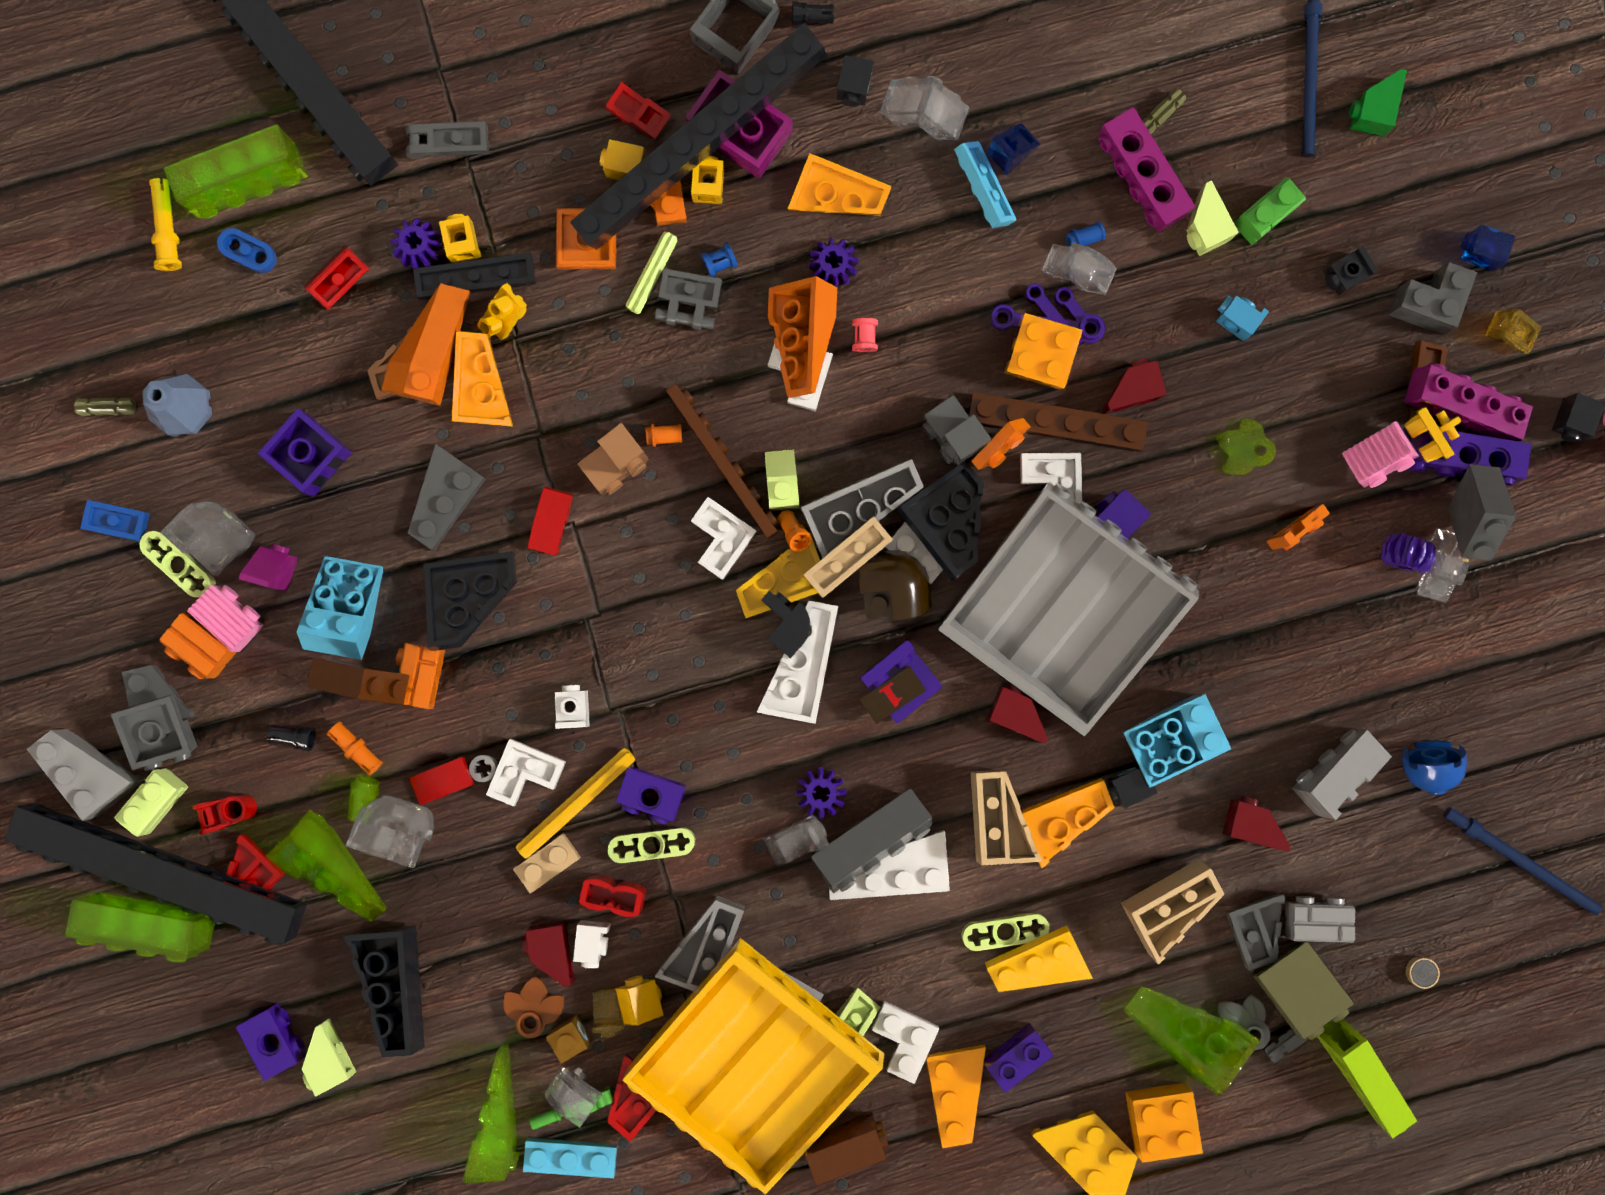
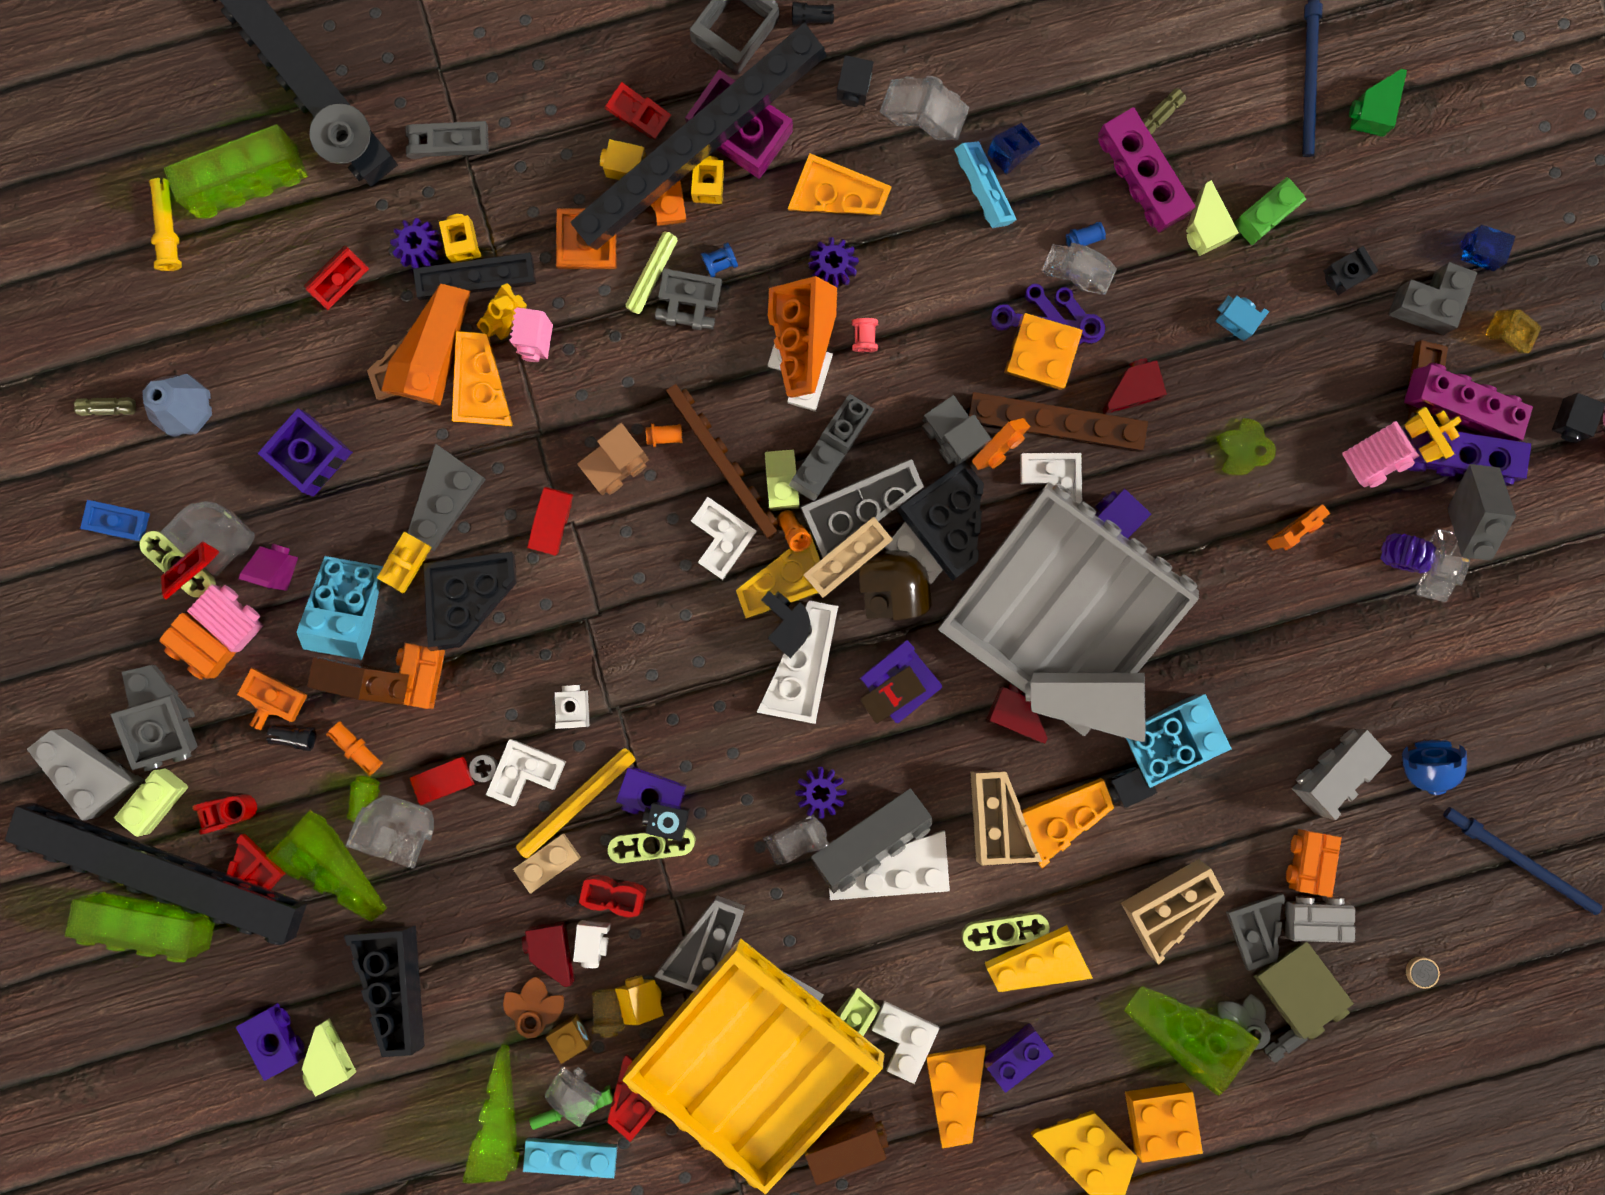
blue plate [217,228,277,273] -> none
dark red slope [1222,796,1291,852] -> none
lime slope [1317,1019,1417,1139] -> none
none -> red slope [161,541,219,600]
none -> orange plate [237,668,307,730]
none -> dark grey dish [310,104,371,164]
none -> yellow hips [377,532,432,593]
none -> bright pink brick [509,307,553,362]
none -> black brick [642,801,690,841]
none -> dark grey slope [789,394,874,501]
none -> light grey slope [1025,673,1146,742]
none -> orange brick [1286,829,1342,897]

